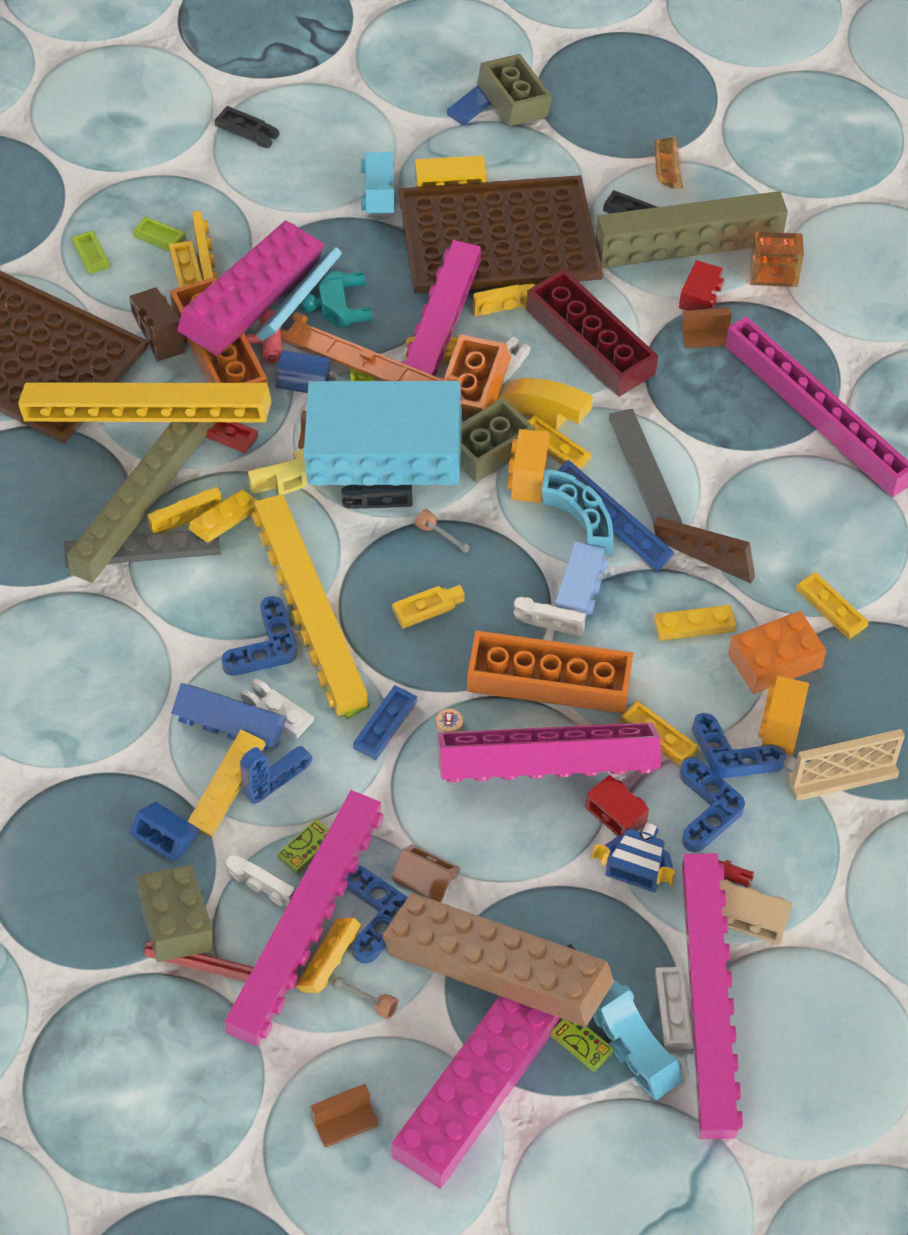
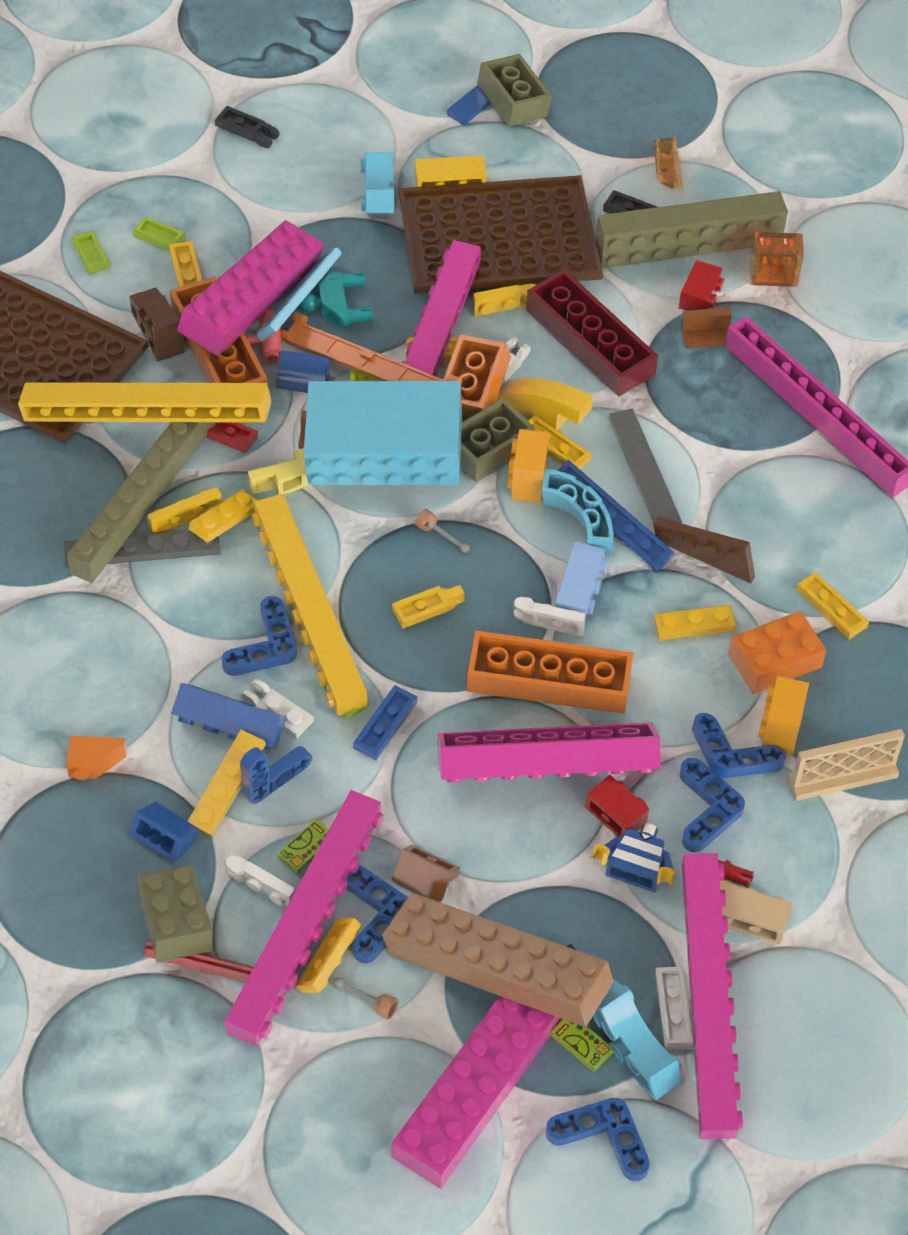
yellow plate [192,211,218,280] -> none
dark orange panel [310,1084,378,1147] -> none
black hinge [341,485,413,509] -> none
light nougat tile [436,709,463,733] -> none
yellow tile [620,700,700,767] -> none
none -> orange slope [66,736,127,780]
none -> blue beam [545,1098,650,1181]

